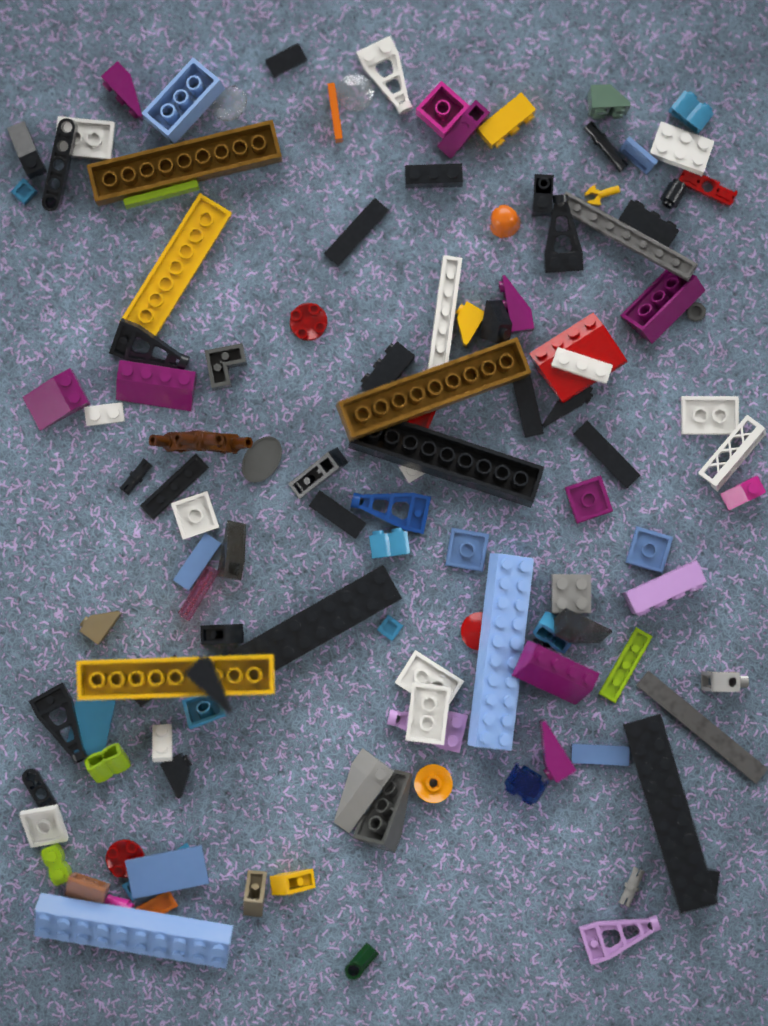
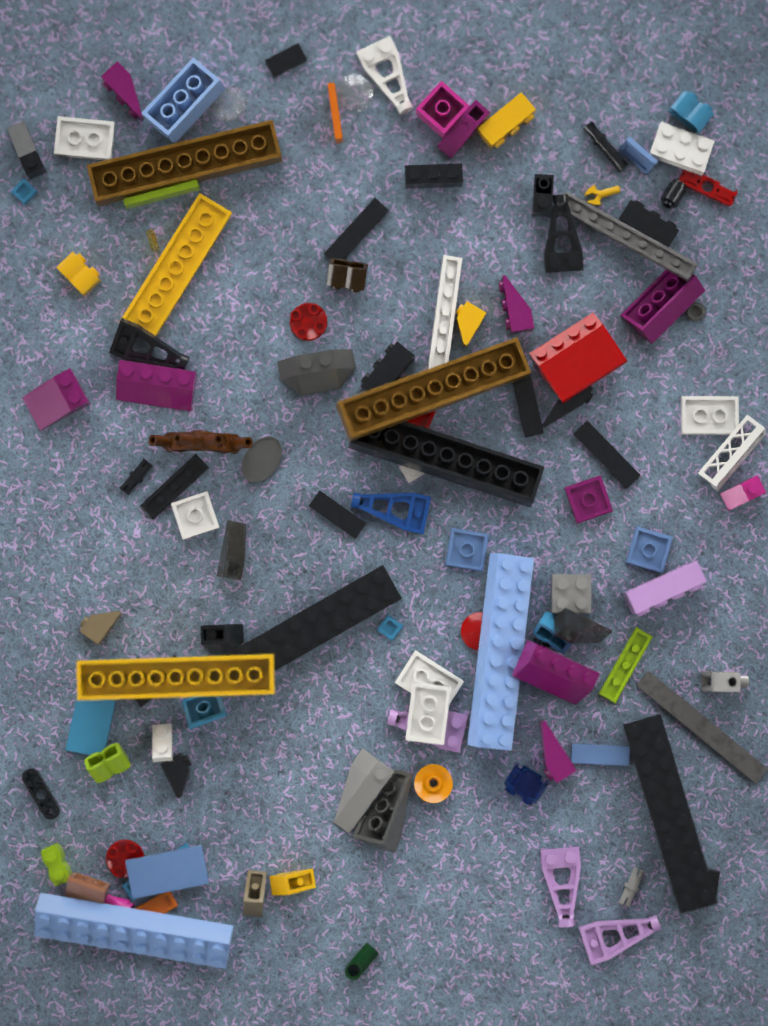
white plate [19,804,69,848] -> none
black plate [29,683,88,764] -> none
black beam [42,118,78,211] -> none
white plate [84,402,125,426] -> none
medium blue tile [173,533,222,591] -> none
clear pink tile [178,565,219,621] -> none
black slope [185,656,232,714] -> none
dark grey brick [204,343,247,391] -> none
black slope [288,447,349,499] -> none
dark azure brick [369,528,410,559] -> none
black slope [480,300,512,343] -> none
orange hair [490,205,520,238] -> none
white plate [551,347,613,384] -> none
sand green slope [587,84,631,120] -> none
none -> yellow brick [56,252,101,297]
none -> clear yellow tile [146,229,160,252]
none -> dark grey wedge [277,349,356,395]
none -> dark brown brick [326,258,368,292]
none -> lavender plate [540,846,581,927]

